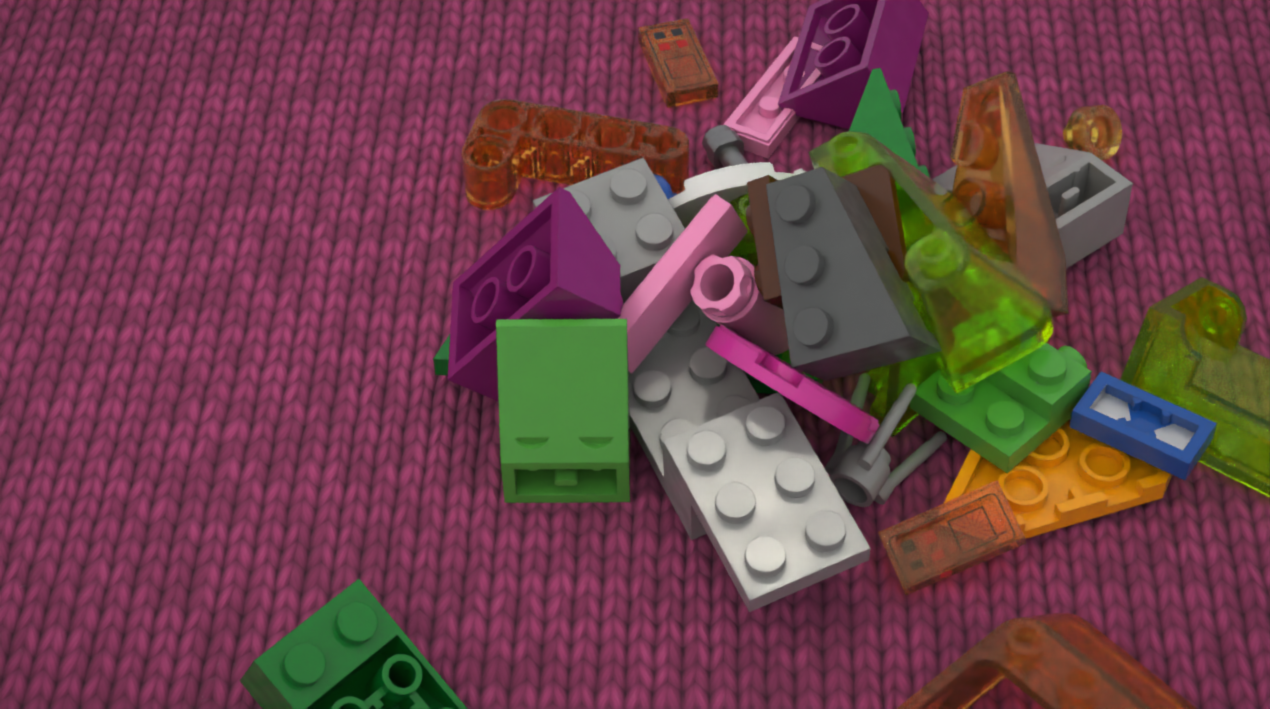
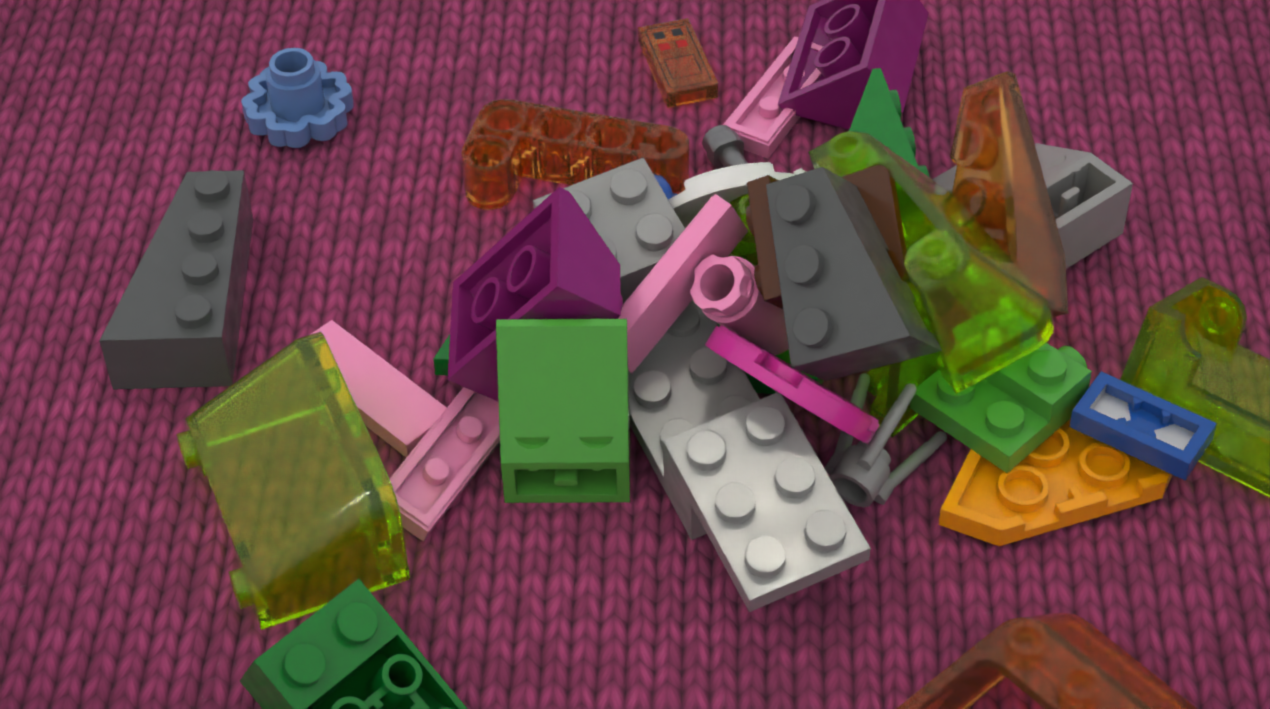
clear orange tile [878,480,1026,595] -> none
clear yellow tile [1063,105,1122,160] -> none
none -> dark grey wedge [99,170,254,390]
none -> clear neon green windscreen [176,331,410,630]
none -> medium blue plant [241,48,354,148]
none -> bright pink tile [286,320,447,458]
none -> bright pink tile [372,387,500,541]

